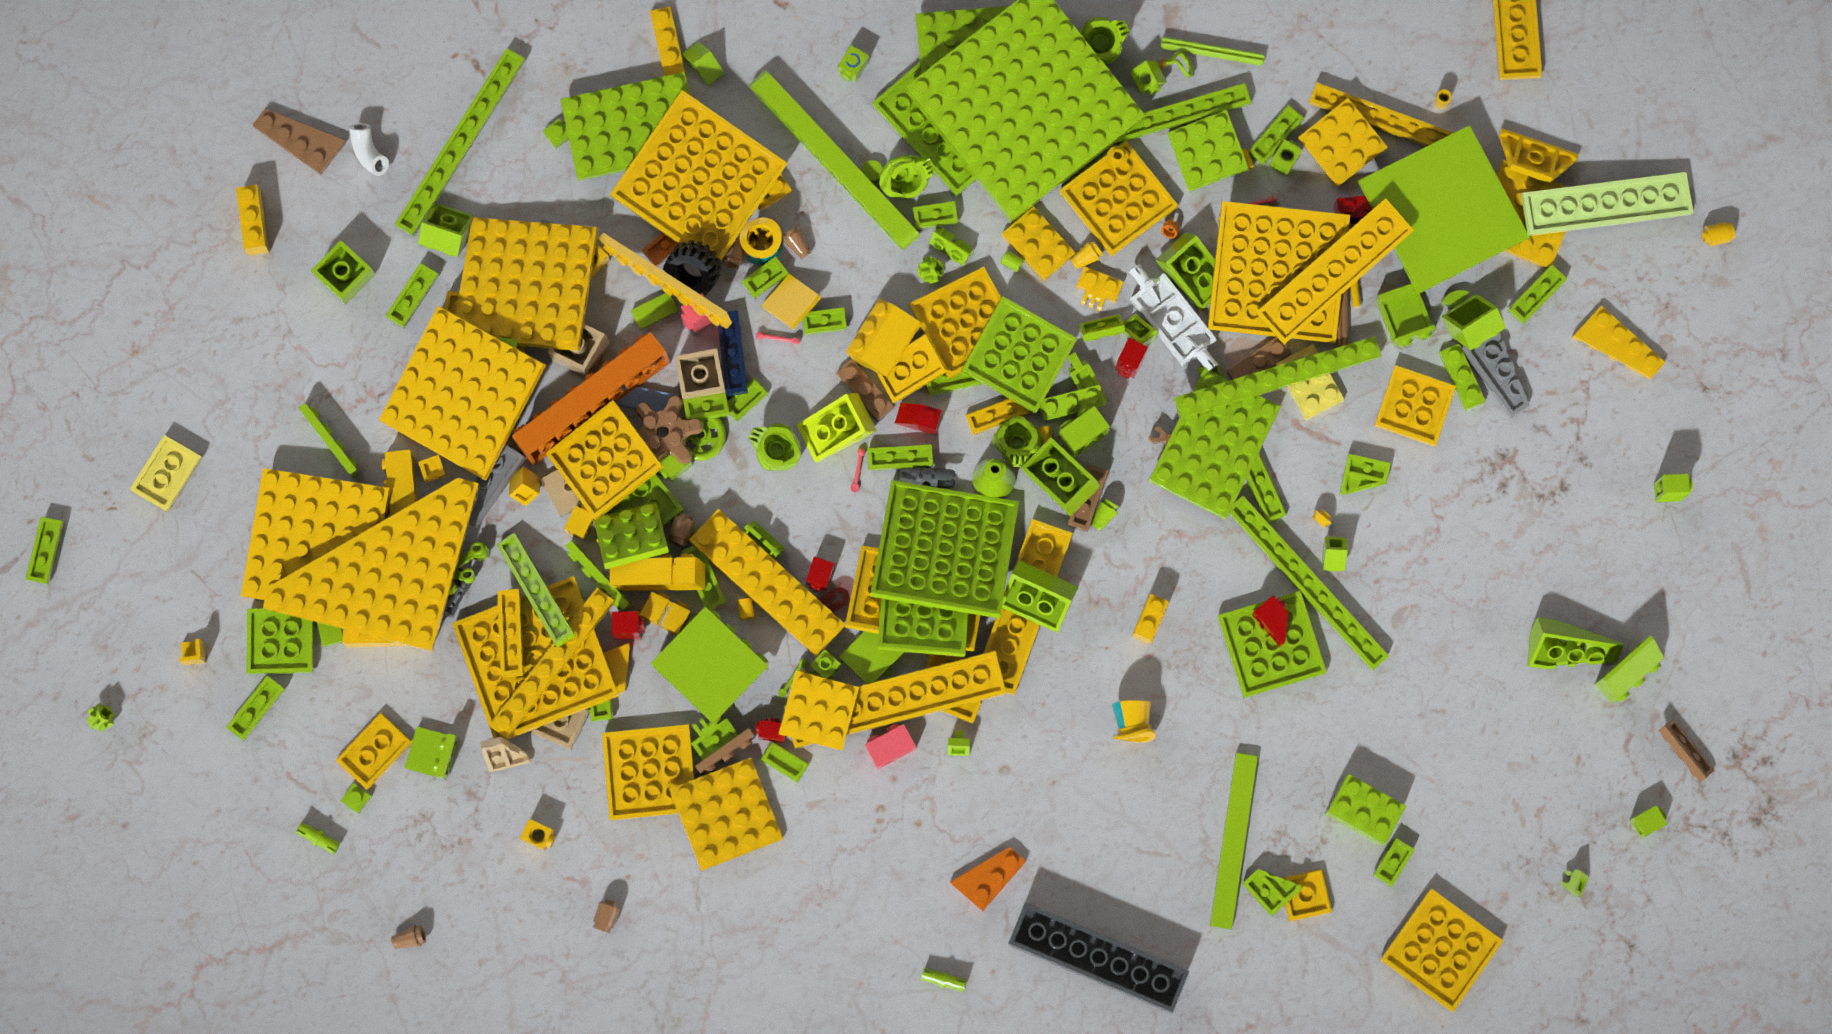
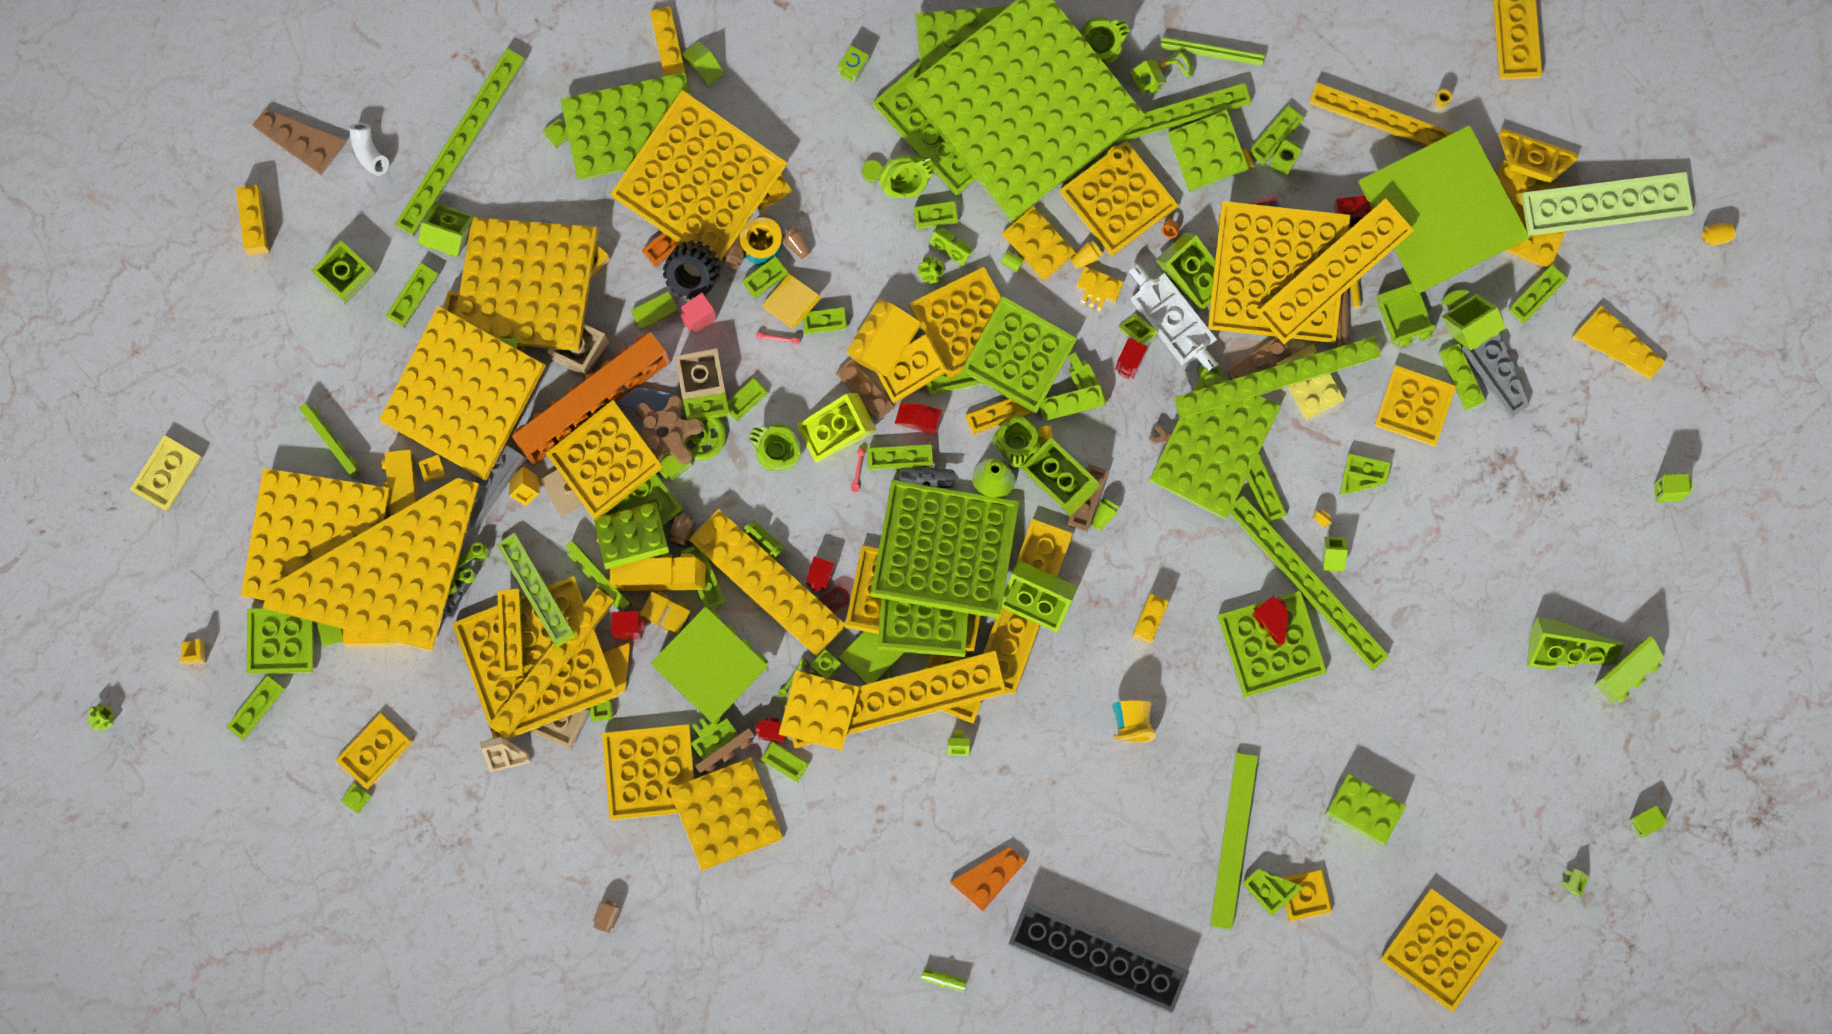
lime plate [25,517,64,585] -> none
lime pin [296,821,341,855] -> none
medium nougat cone [391,925,426,949] -> none
lime bracket [405,727,459,780] -> none
yellow brick [519,819,556,851] -> none
yellow brick [564,505,594,541] -> none
yellow plate [598,233,732,329] -> none
dark blue plate [718,310,748,397] -> none
yellow hinge [737,598,755,620] -> none
lime beam [749,70,920,250] -> none
coral brick [865,723,916,770] -> none
lime brick [1058,406,1110,459] -> none
lime plate [1079,314,1126,342] -> none
yellow plate [1297,98,1388,188] -> none
lime plate [1372,838,1415,887] -> none
medium nougat plate [1659,718,1715,782] -> none

